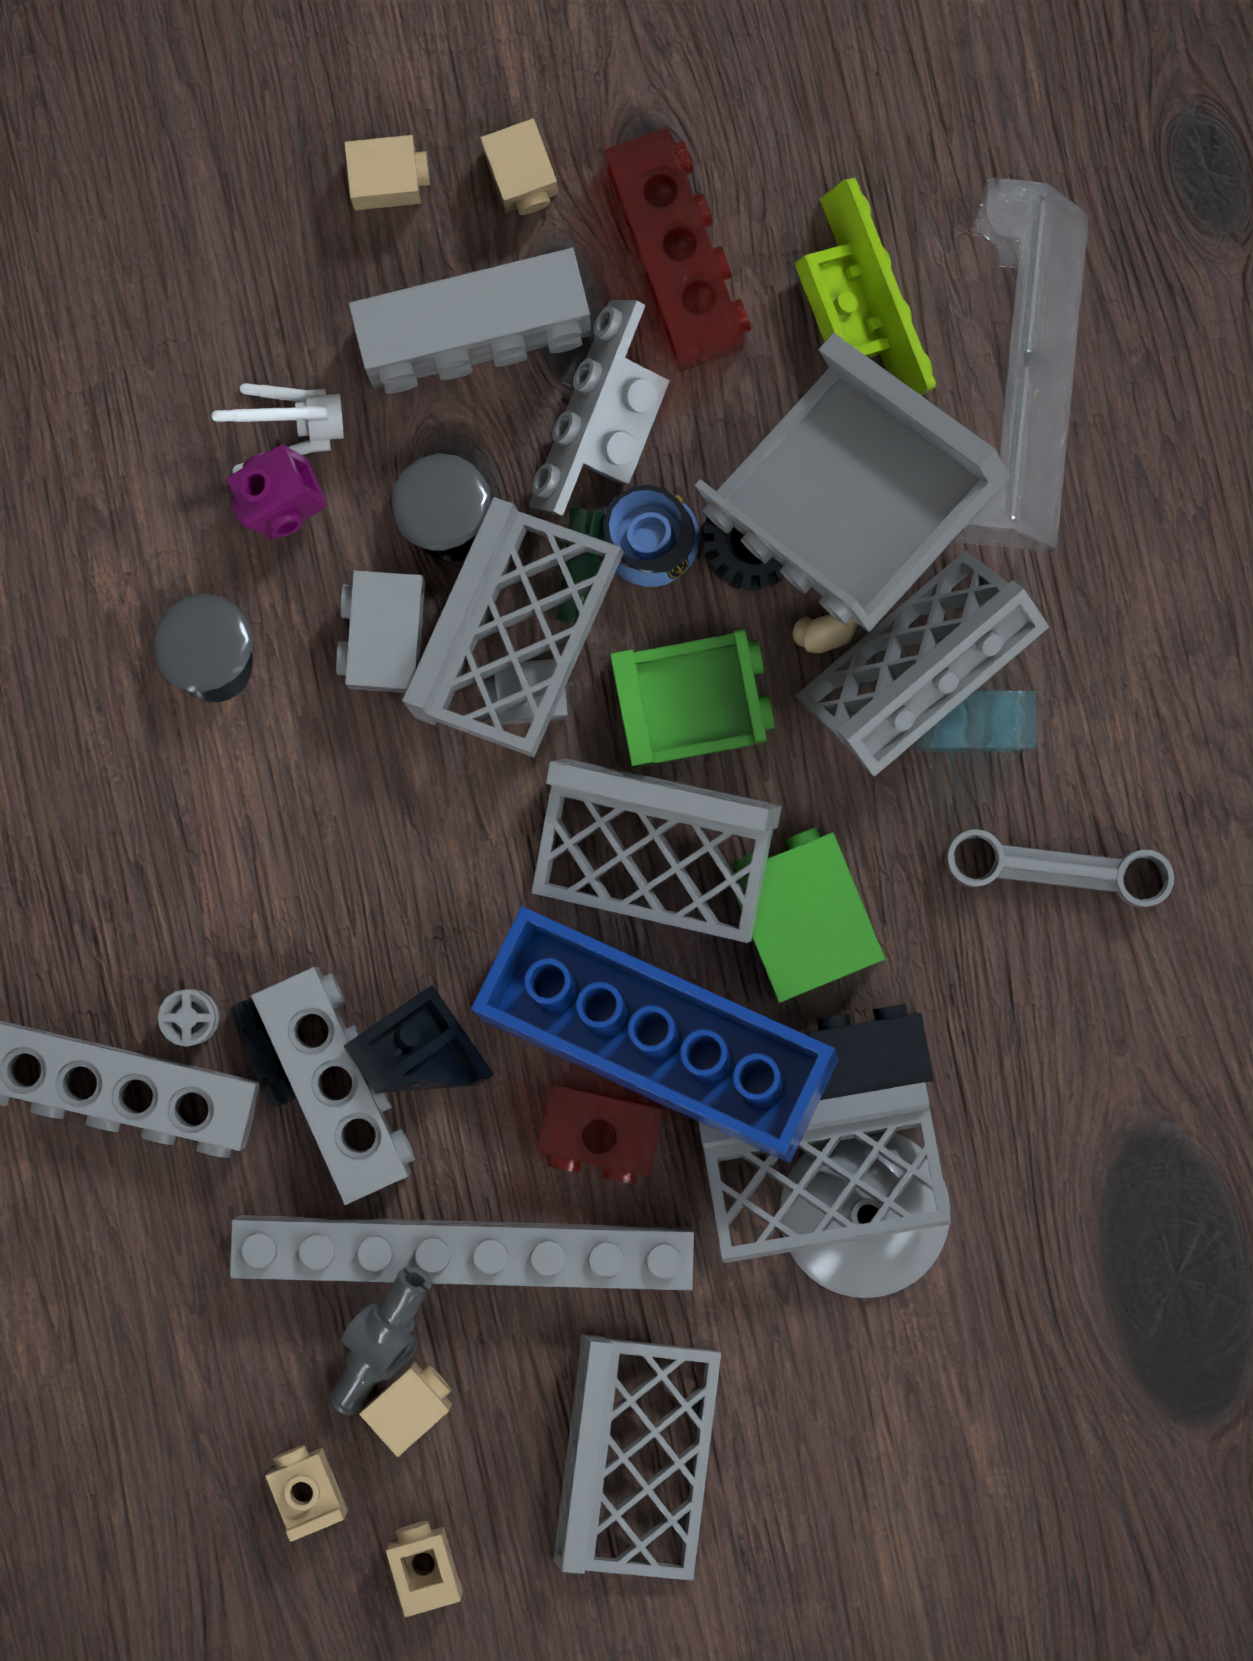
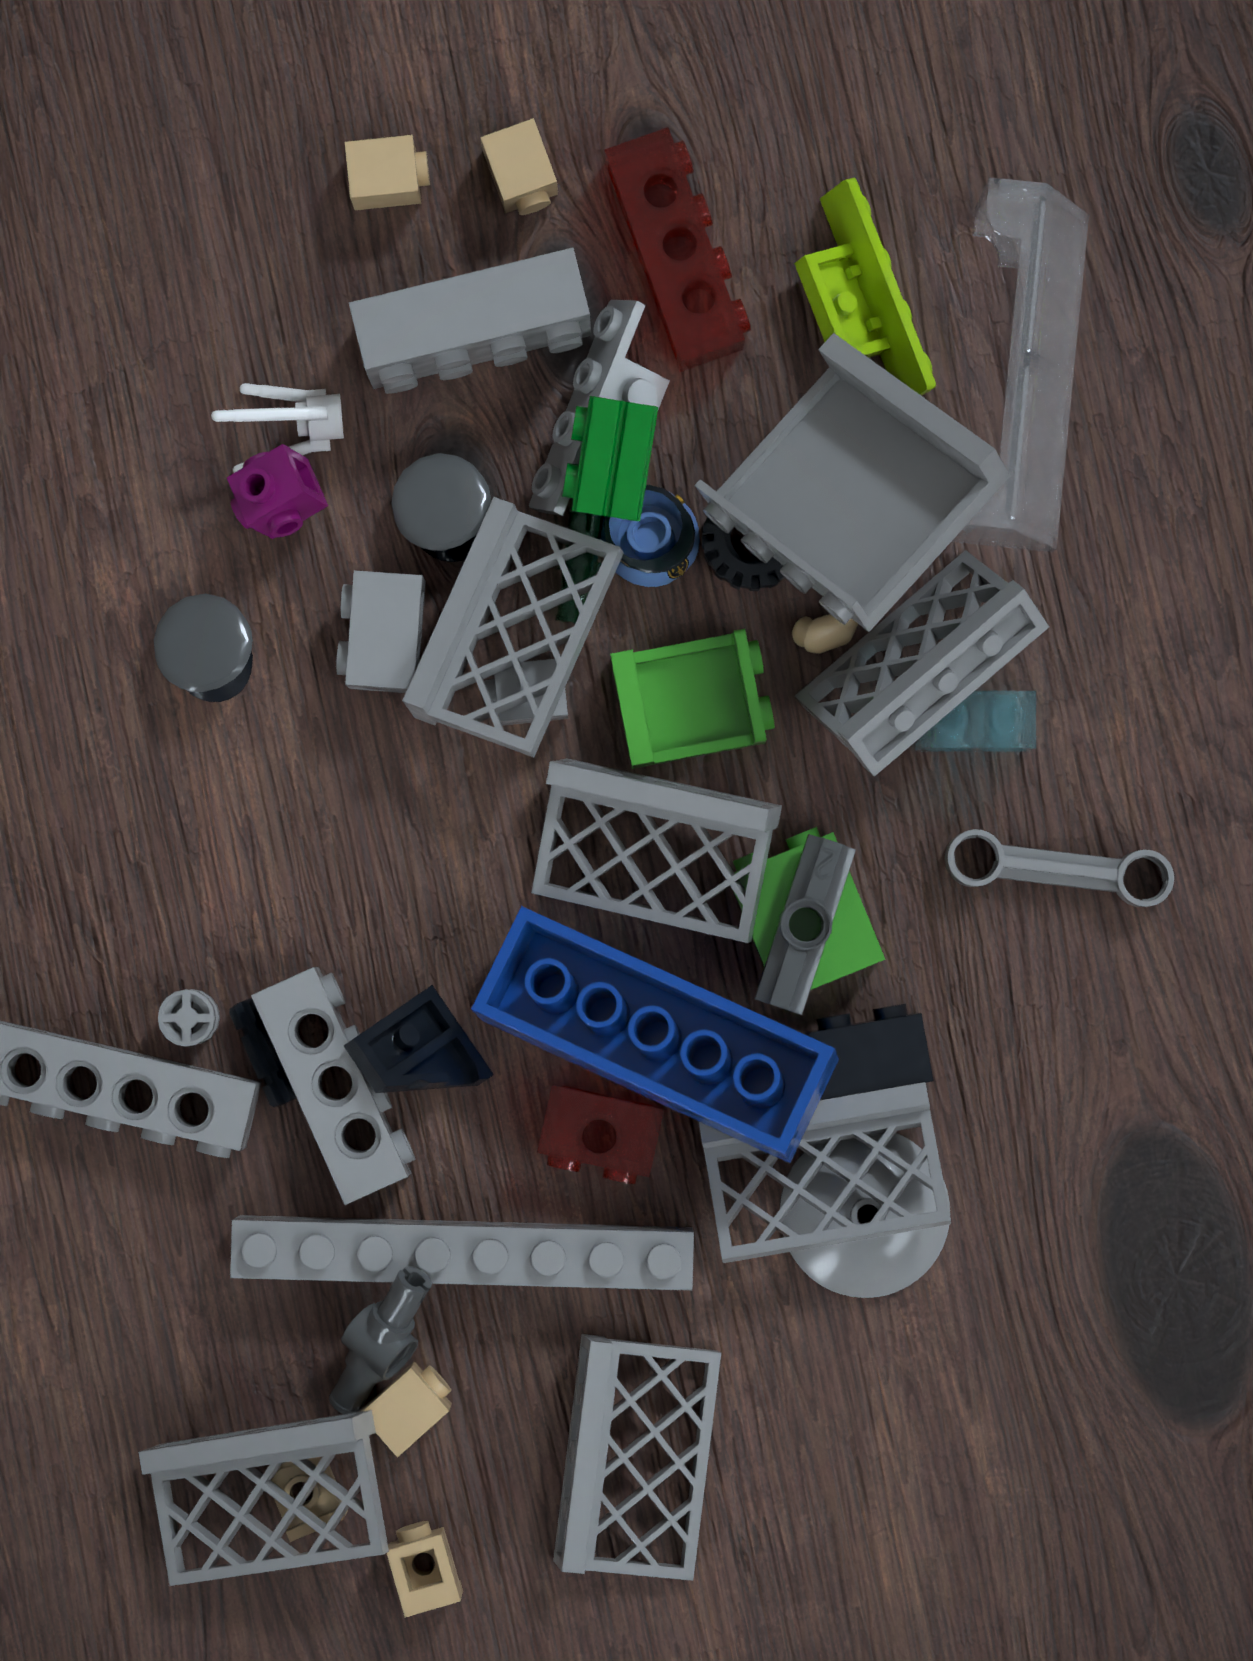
none -> light grey fence [138,1410,389,1586]
none -> green brick [562,396,658,522]
none -> dark grey piece [754,834,856,1015]

